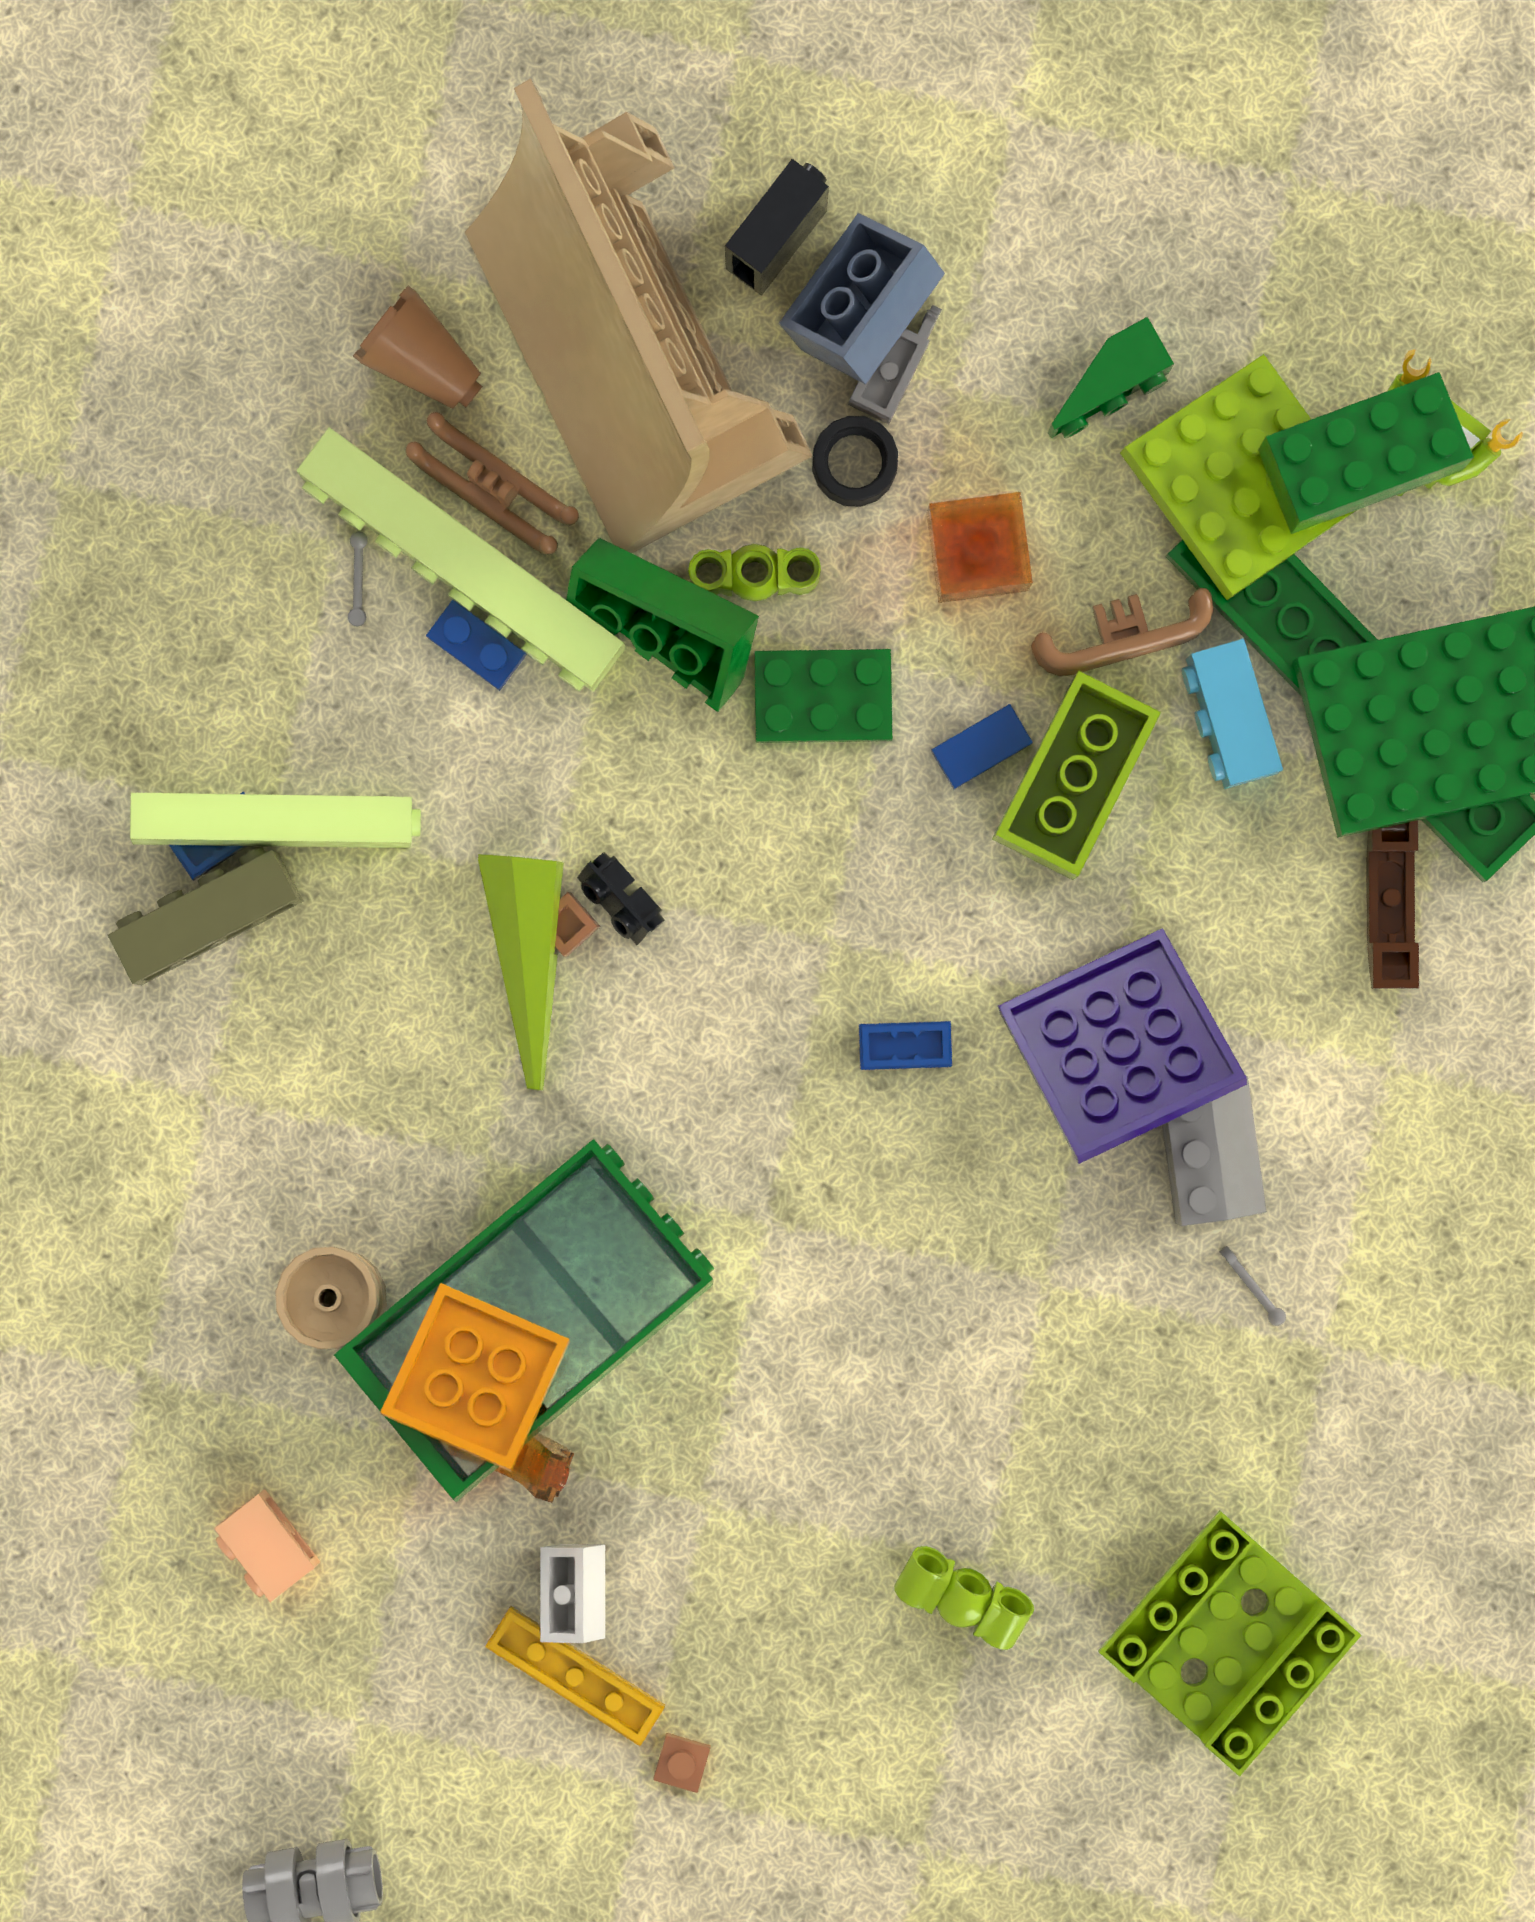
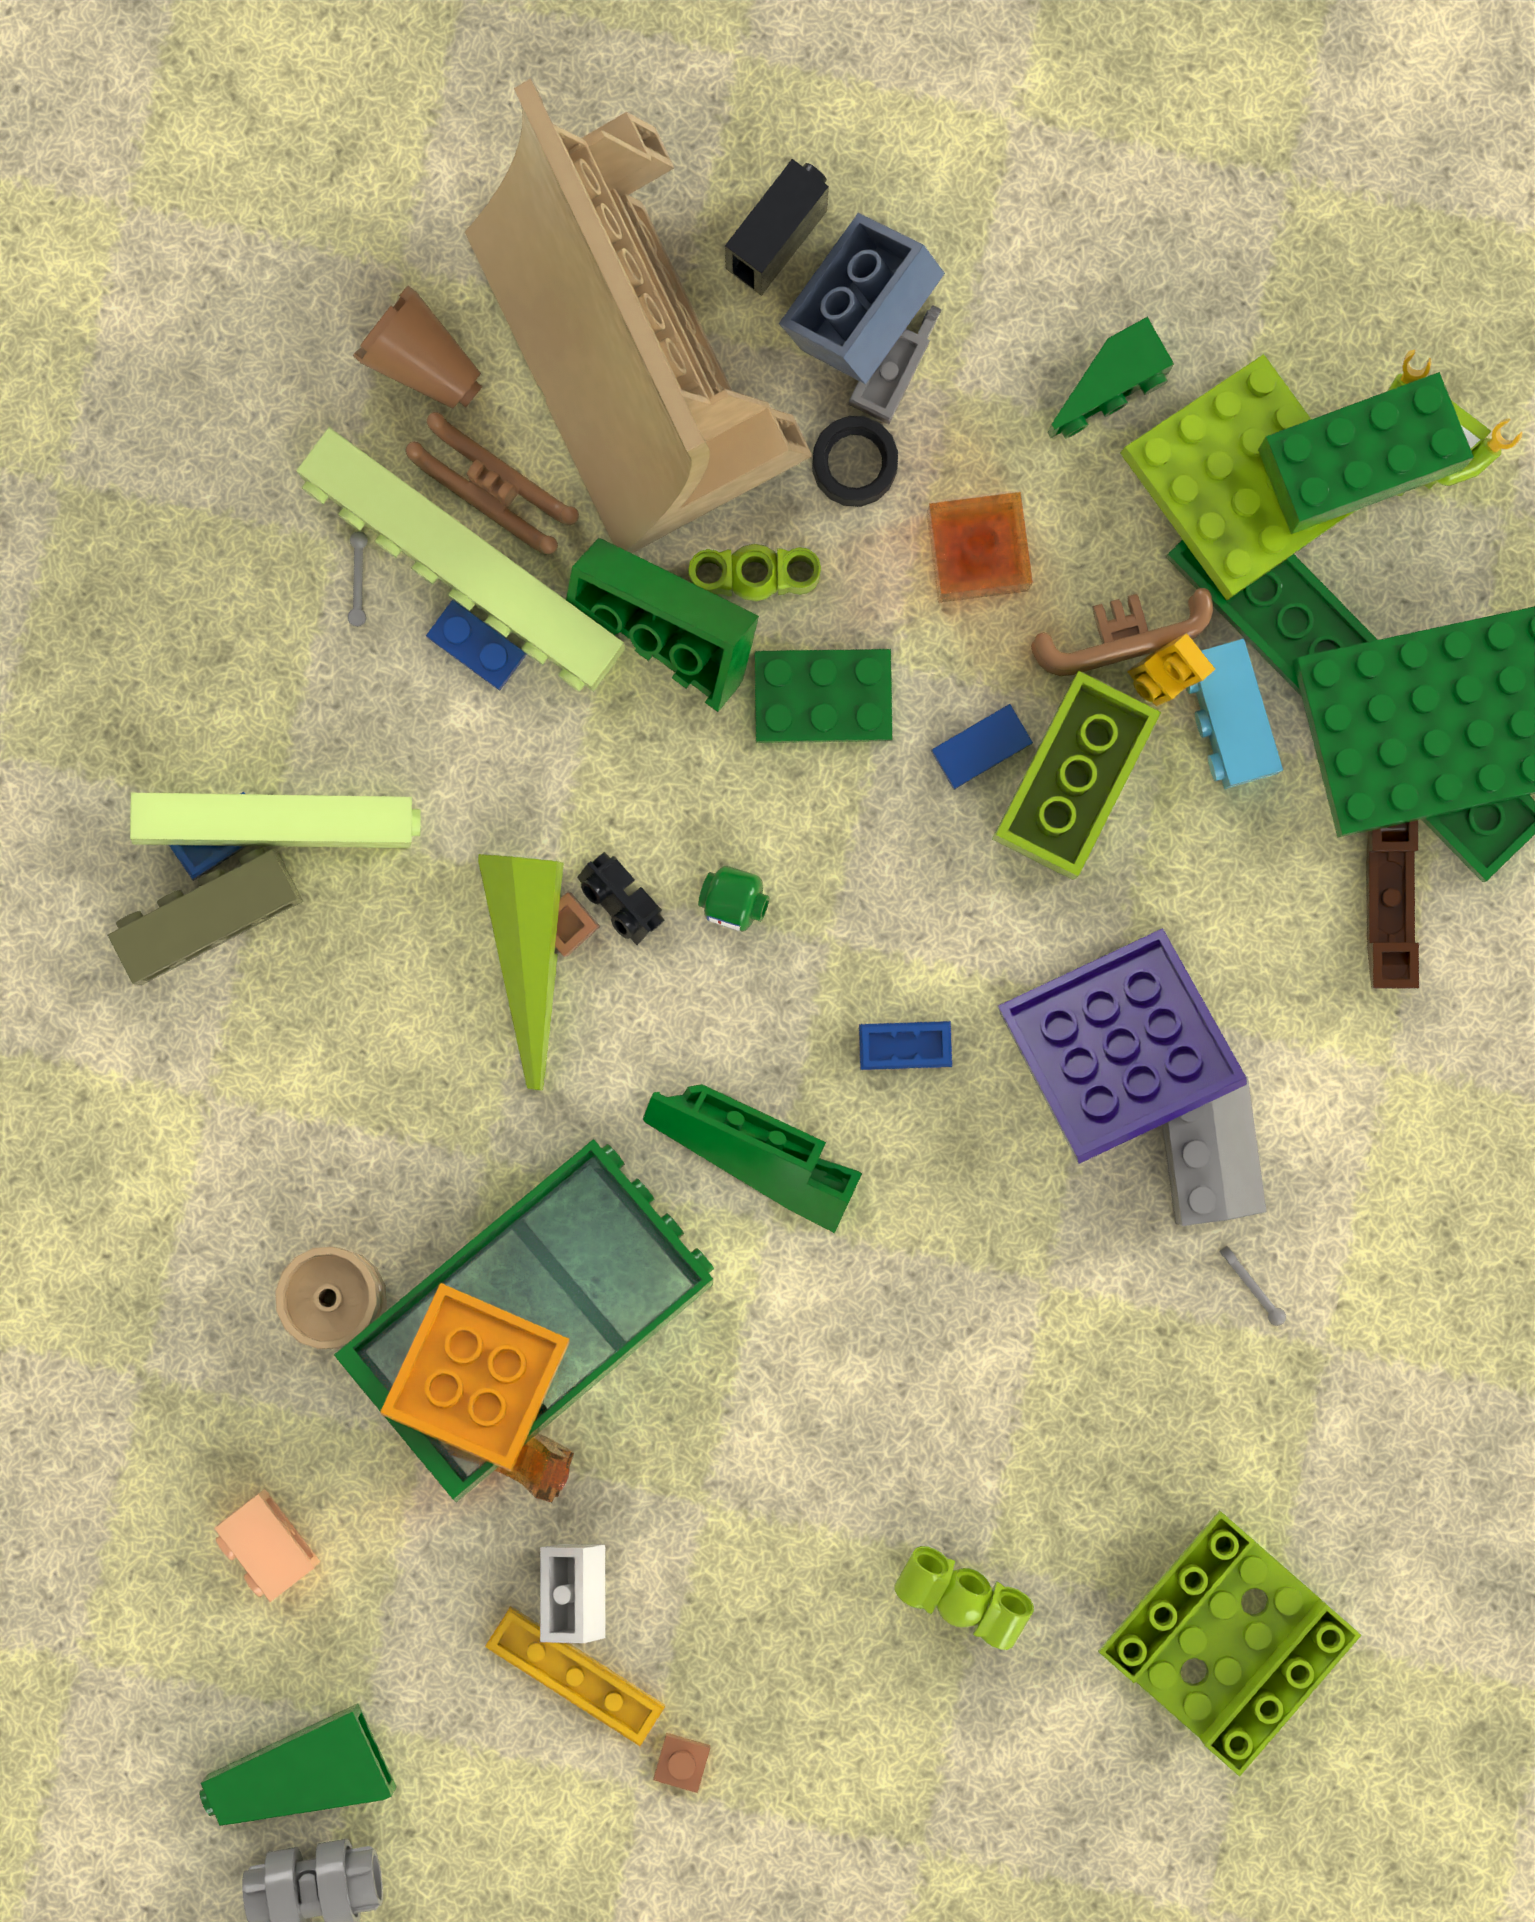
none -> green slope [199,1703,397,1826]
none -> green wedge [643,1084,862,1233]
none -> green head [698,866,770,932]
none -> yellow slope [1127,633,1215,706]

